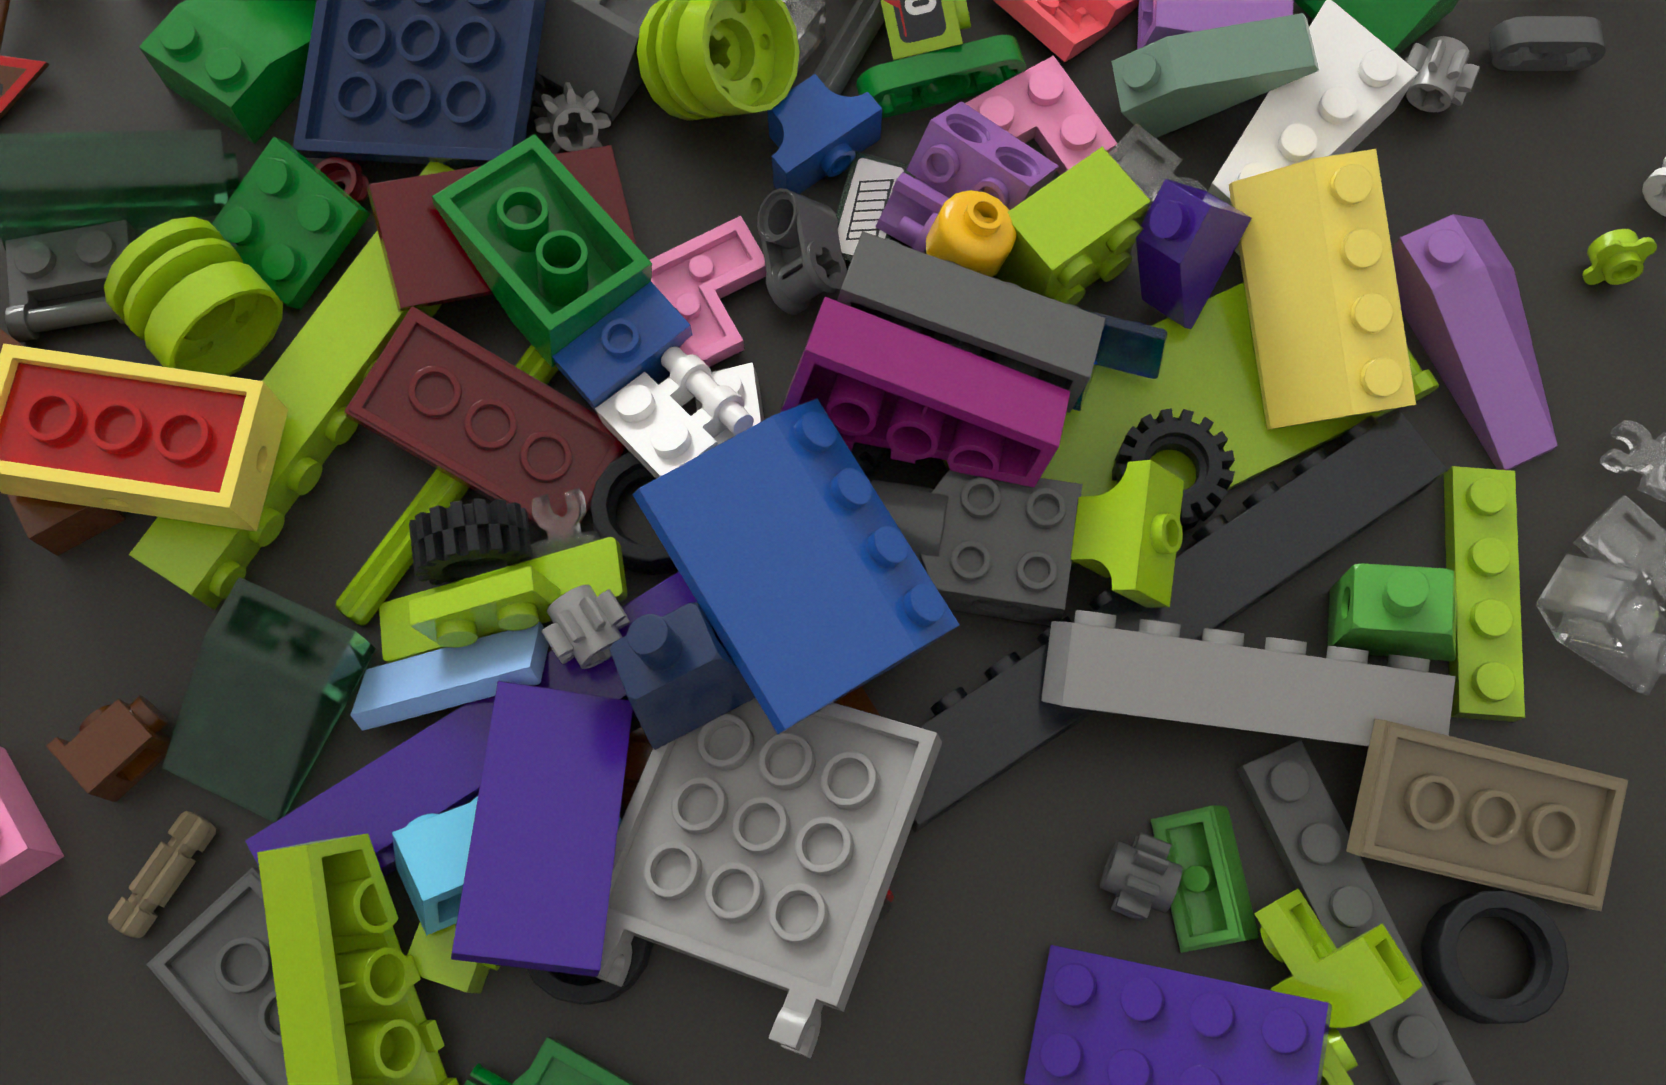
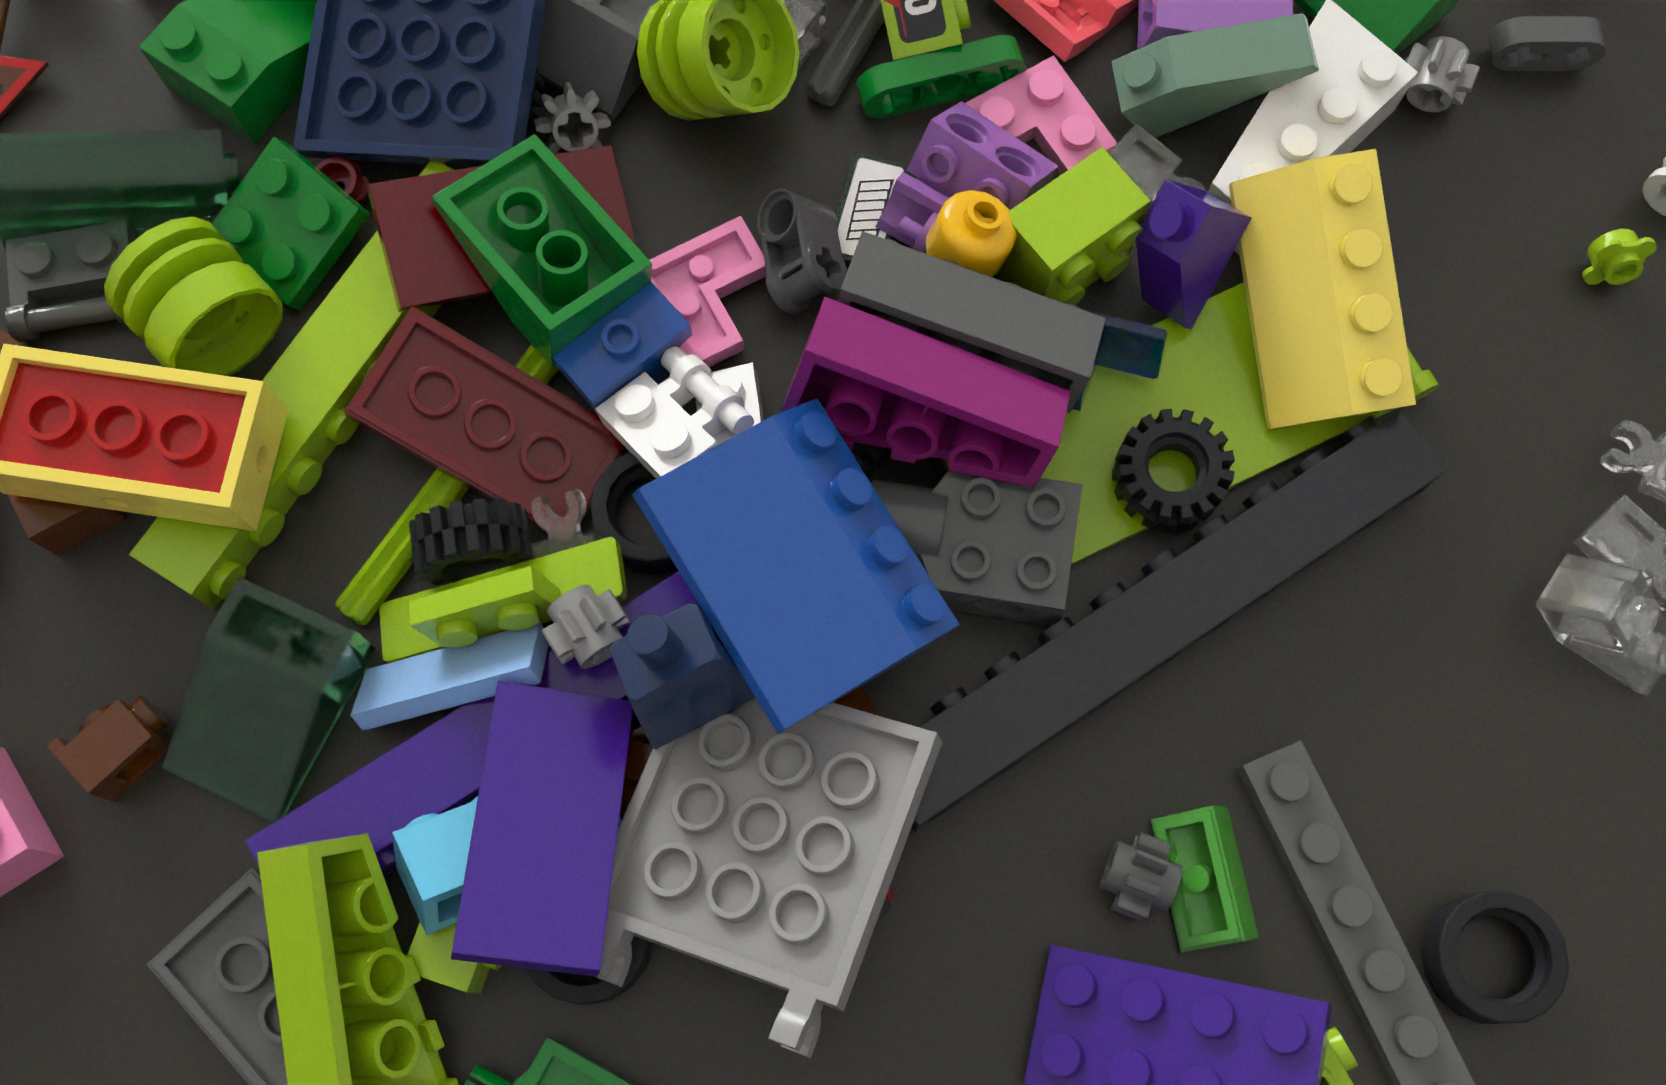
dark tan axle [108,811,216,938] -> none
blue brick [767,74,882,194] -> none
light grey brick [1041,610,1456,746] -> none
lime brick [1070,460,1184,608] -> none
lime brick [1254,888,1423,1028] -> none
bright green torso [1327,563,1457,661] -> none
dark tan tile [1346,719,1628,912] -> none
medium lavender wedge [1392,214,1558,470] -> none
lime plate [1443,466,1525,722] -> none

